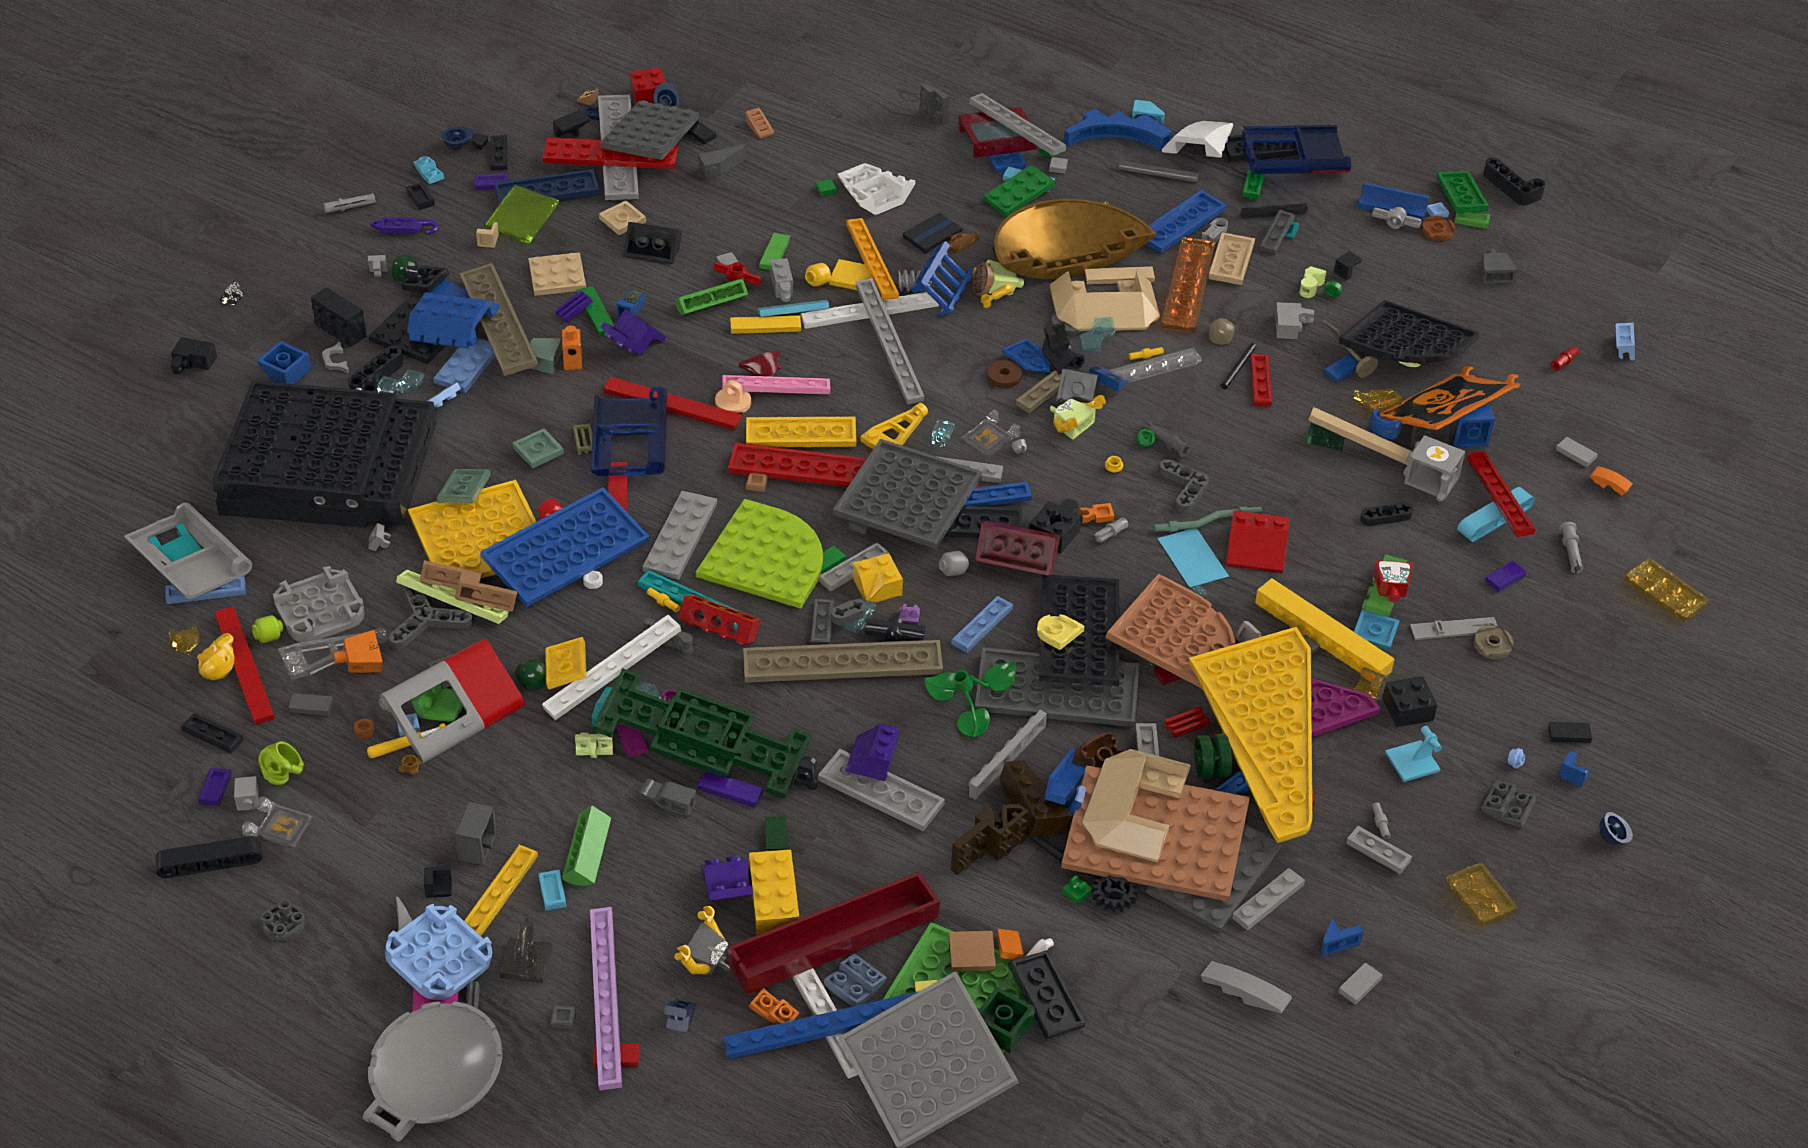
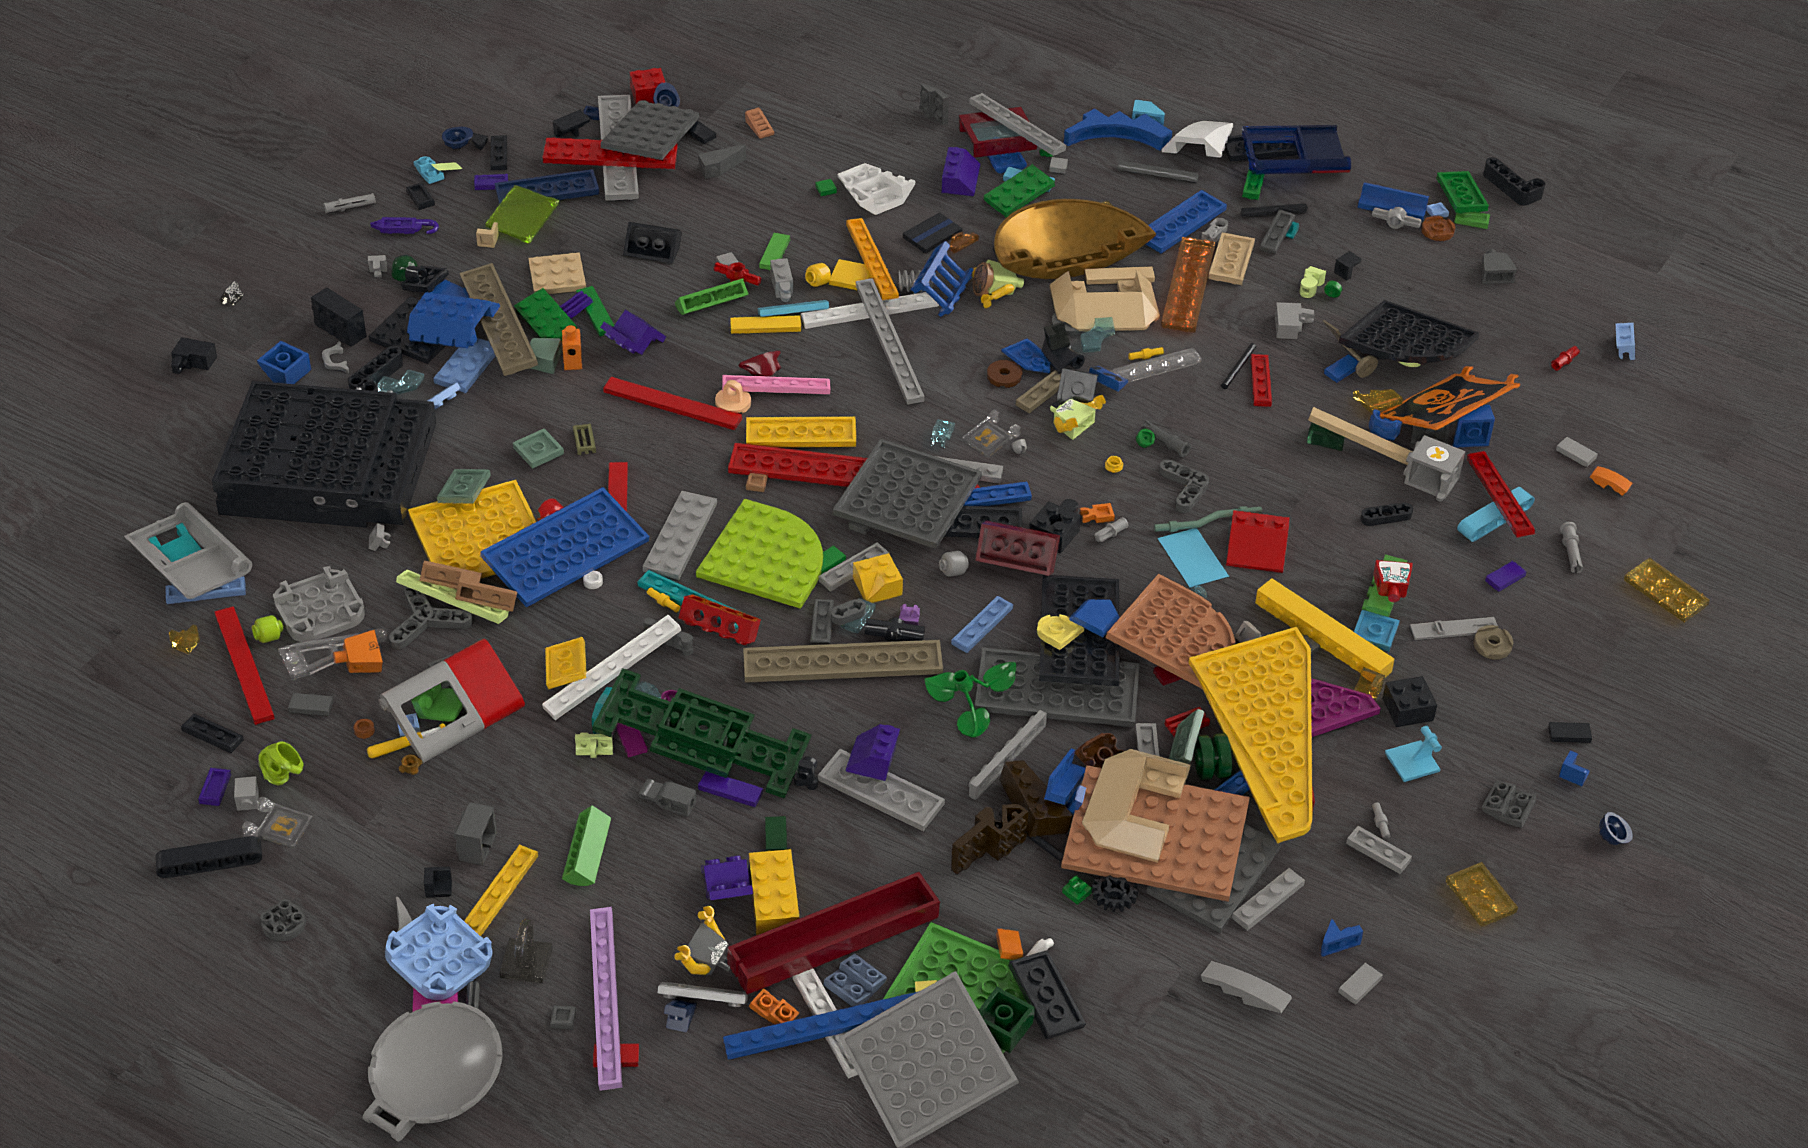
yellow piece [197,633,235,681] -> none
dark green hair [514,659,546,690] -> none
medium azure tile [538,870,566,911] -> none
medium nougat slope [577,88,599,106] -> none
clear blue piece [591,387,667,476] -> none
tan plate [599,201,646,235] -> none
blue leg [617,290,645,318] -> none
yellow plate [860,403,928,449] -> none
medium nougat tile [949,931,996,972] -> none
dark tan hair [1209,318,1235,345] -> none
light blue plate [1508,748,1525,769] -> none
none -> yellowish green sticker [431,163,462,171]
none -> green plate [514,288,578,341]
none -> light grey plate [657,982,748,1007]
none -> dark purple slope [942,147,980,196]
none -> blue tile [1069,600,1120,637]
none -> sand green tile [1169,709,1204,764]

